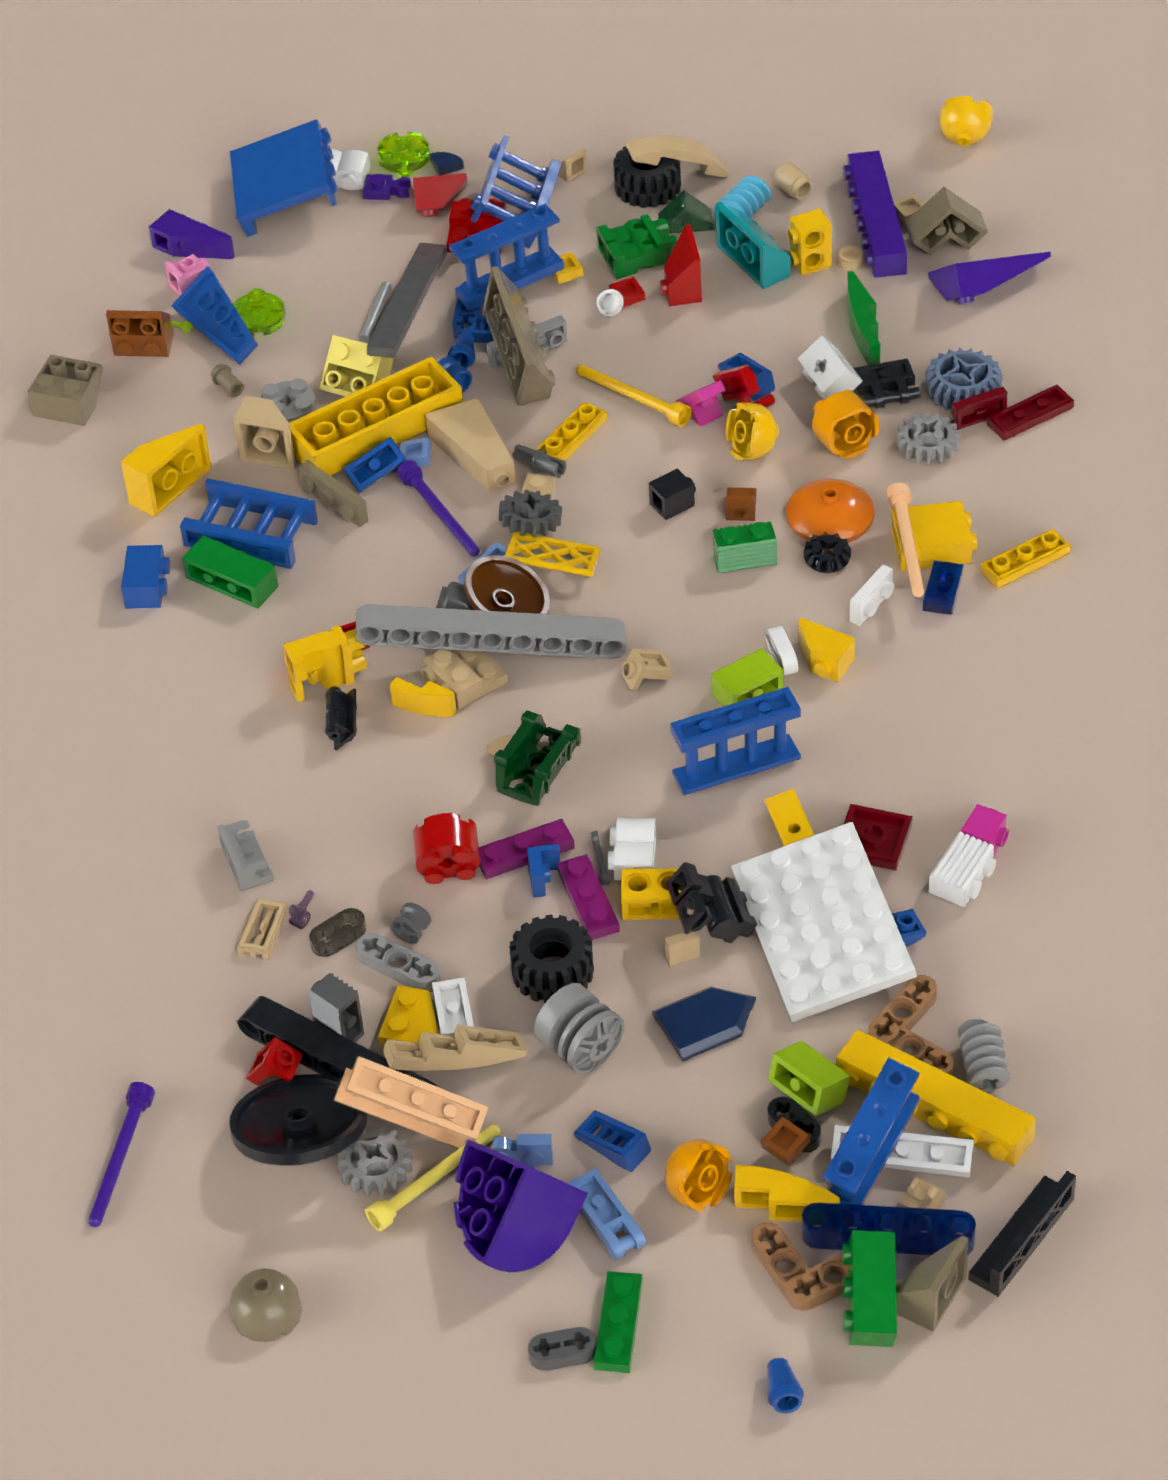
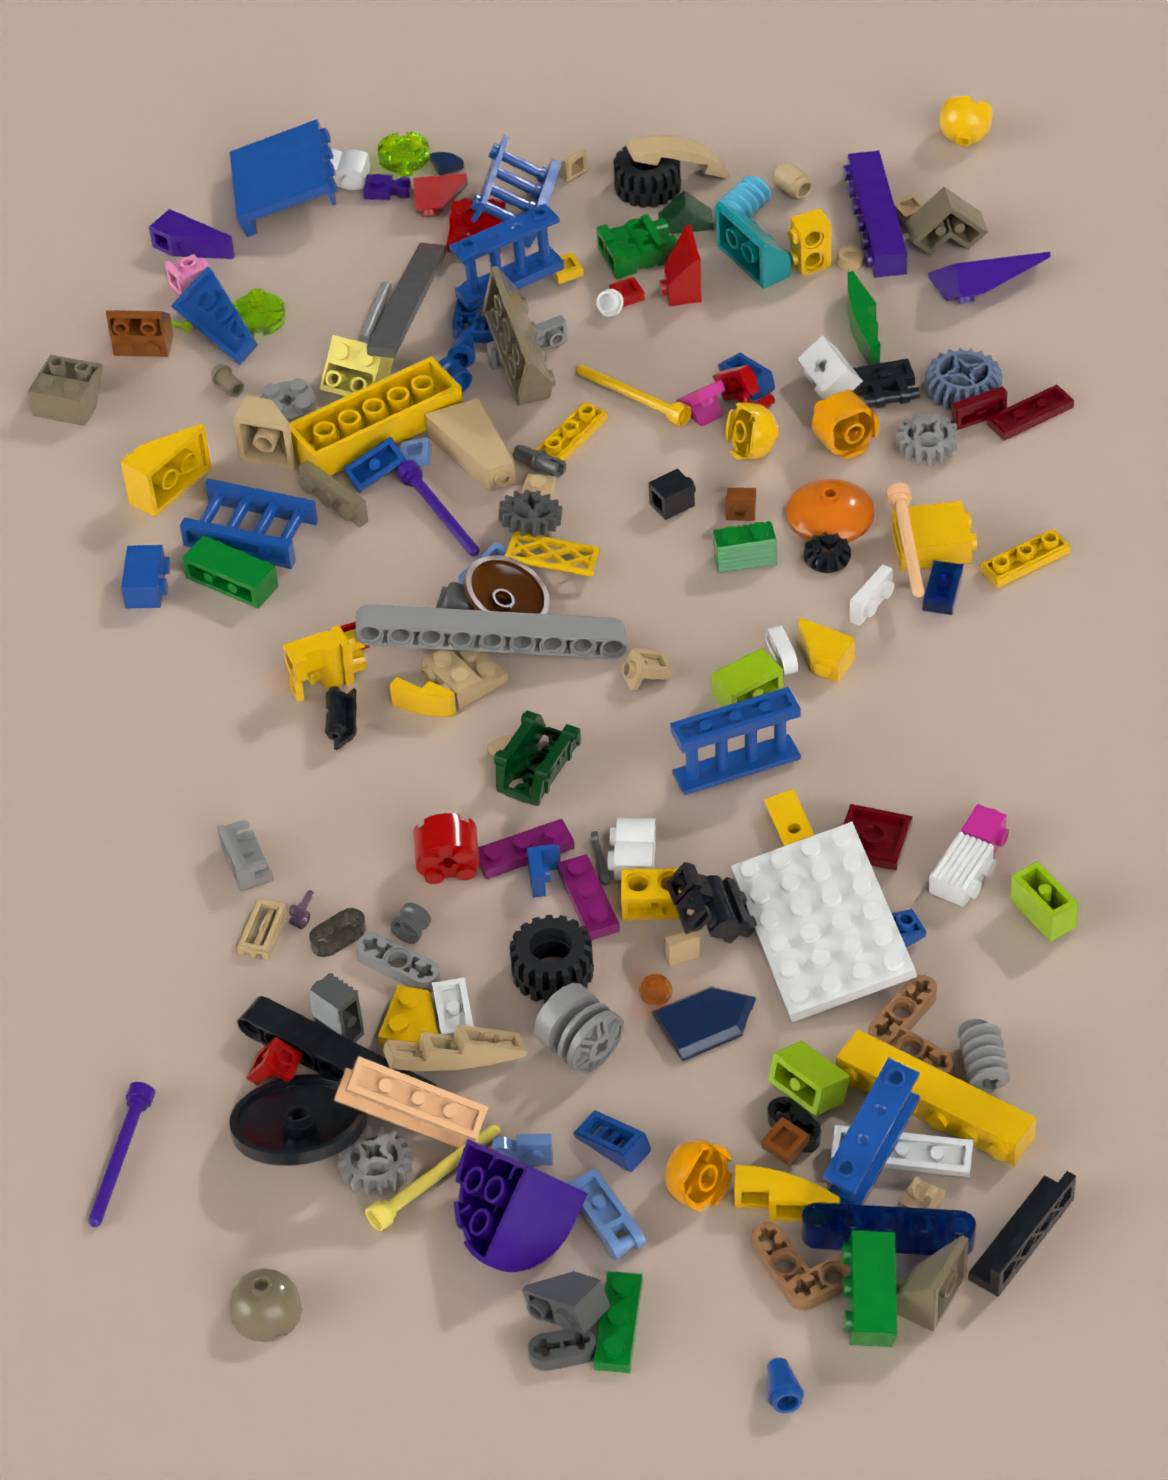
none -> dark grey slope [521,1271,611,1334]
none -> clear orange plate [639,974,673,1005]
none -> lime brick [1010,861,1078,942]

